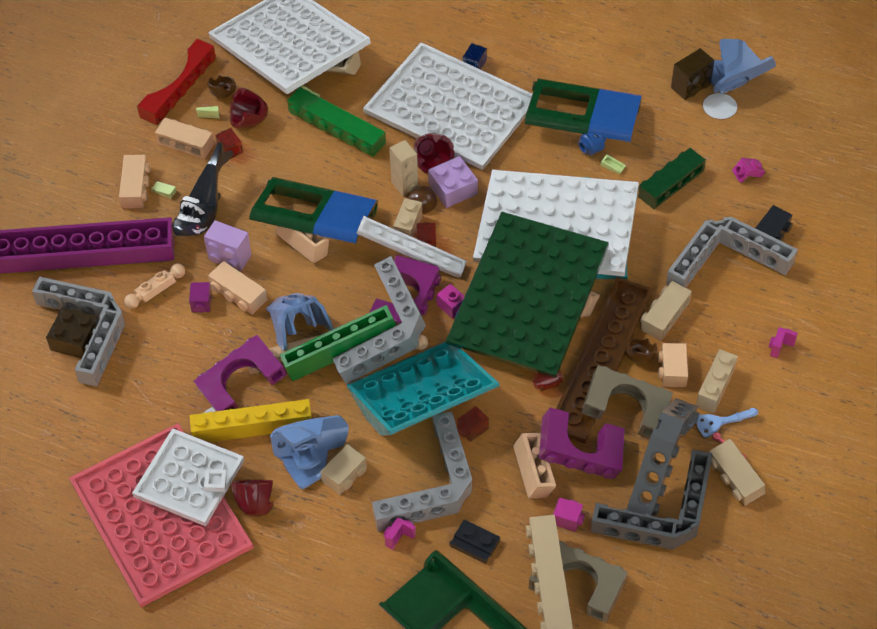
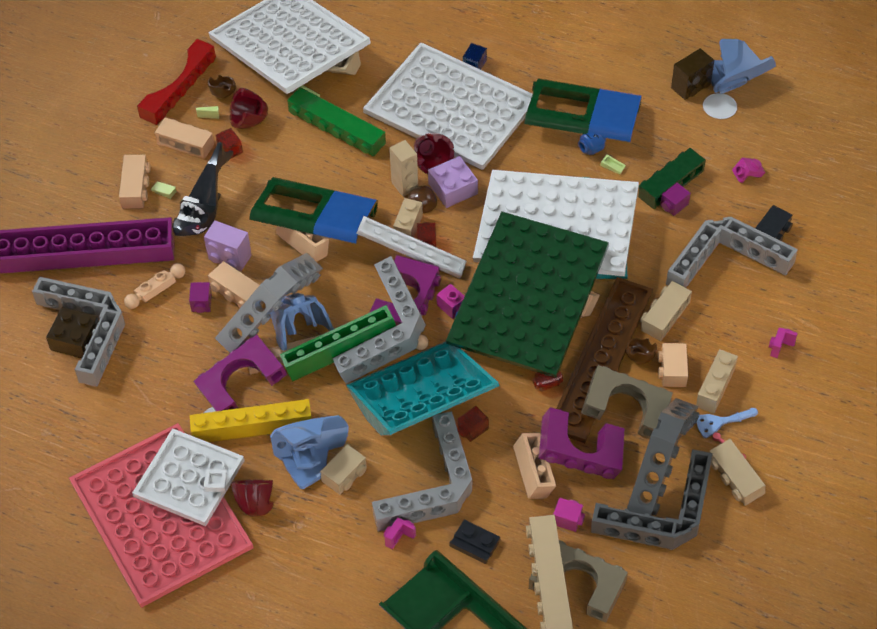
none -> light grey brick [215,253,323,353]
none -> magenta brick [660,183,691,216]

